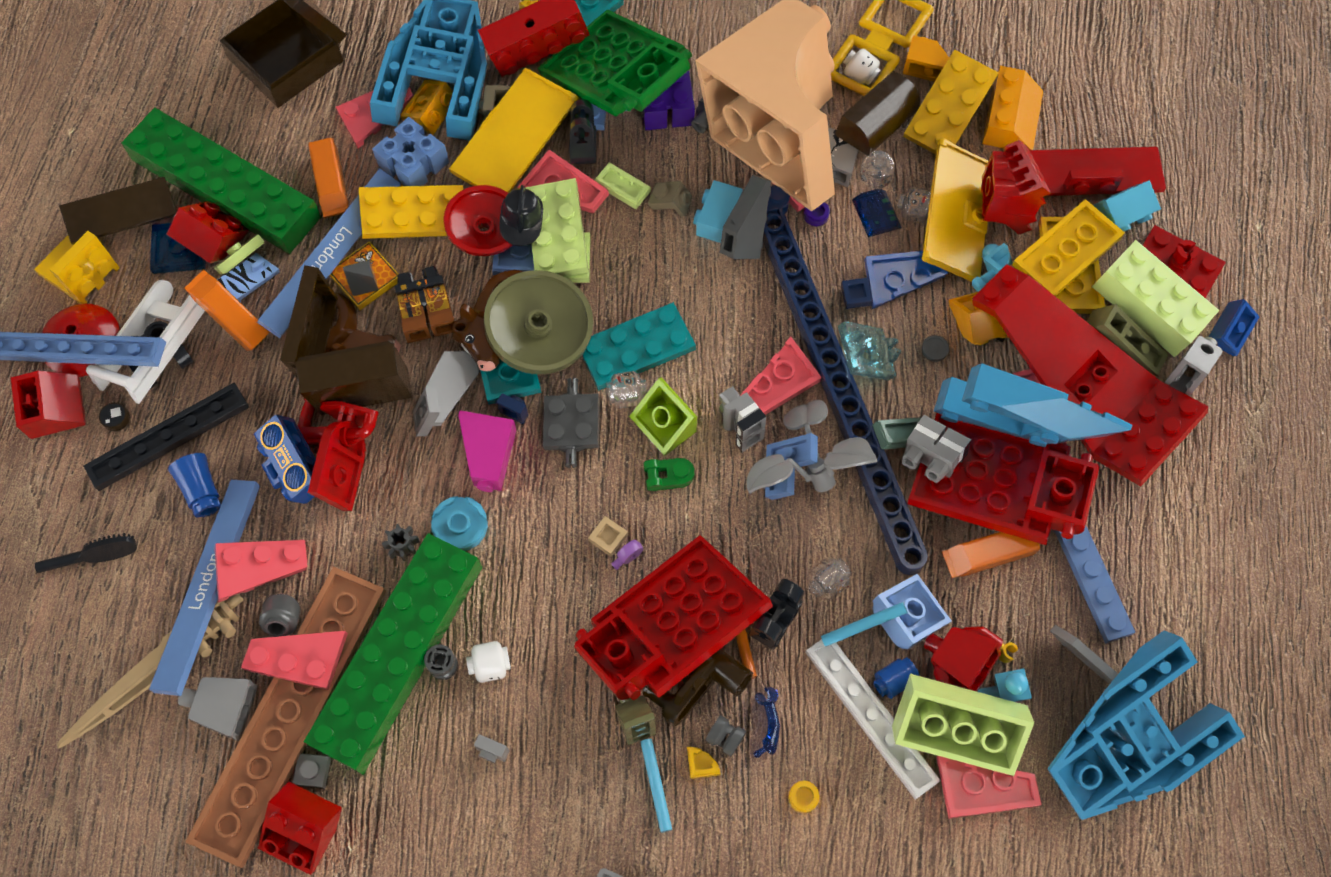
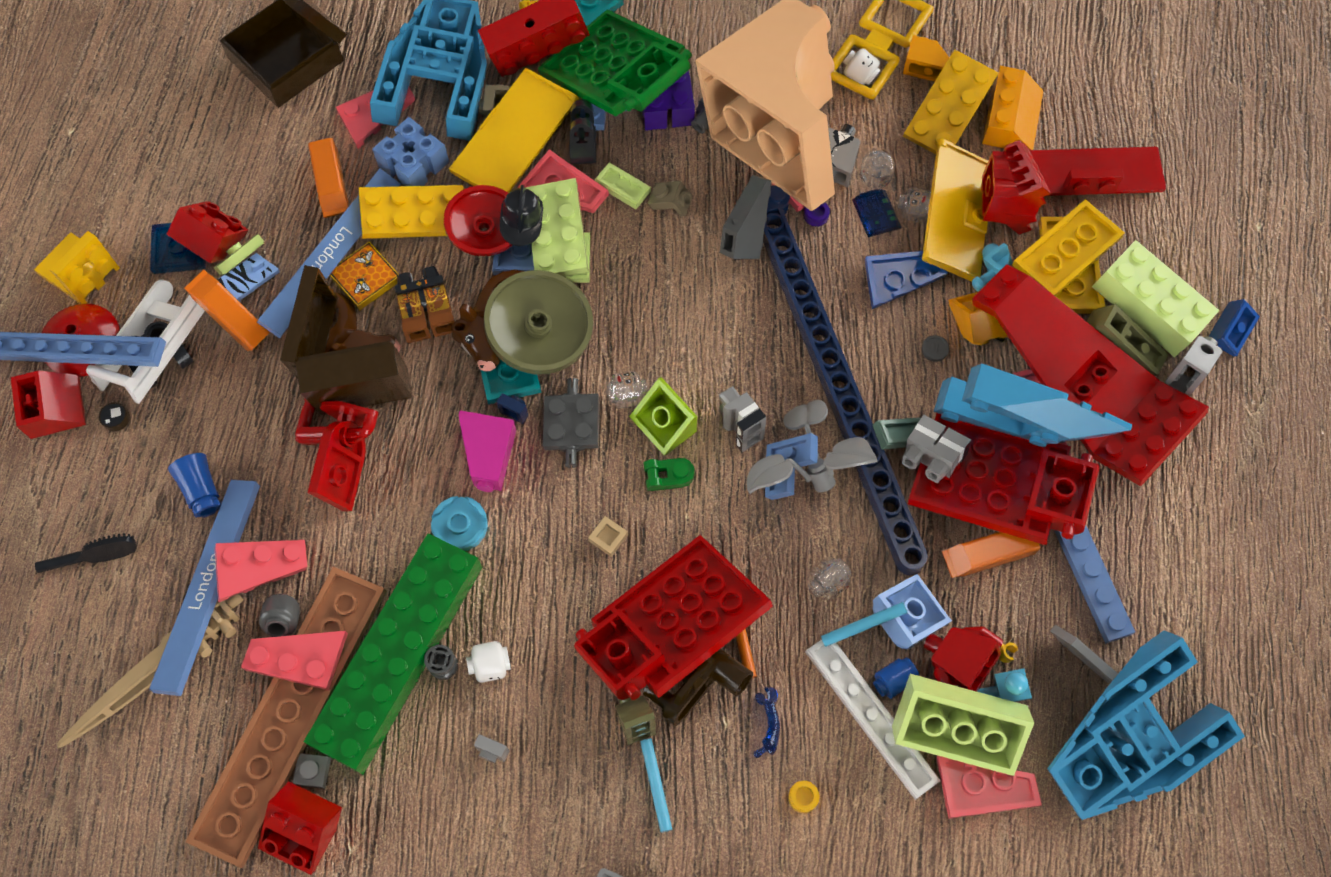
dark brown brick [59,177,177,245] -> none
black plate [83,382,250,491] -> none
green brick [121,107,321,255] -> none
light grey torso [178,677,258,741] -> none
blue piece [254,414,316,504] -> none
dark grey slope [343,260,379,296] -> none
dark grey gear [382,524,420,561] -> none
light orange bracket [400,79,453,135] -> none
light grey piece [413,351,479,437] -> none
teal plate [582,302,696,391] -> none
medium lavender piece [611,540,643,570] -> none
yellow tile [687,747,721,779] -> none
medium azure brick [693,180,743,243] -> none
dark grey wheel [705,715,746,757] -> none
coral wing [740,336,822,415] -> none
black piece [748,579,805,651] -> none
dark brown brick [835,70,920,156] -> none
clear light blue piece [838,321,901,381] -> none
dark blue plate [841,278,873,309] -> none
medium azure brick [1093,180,1161,231] -> none
red plate [1142,225,1226,298] -> none

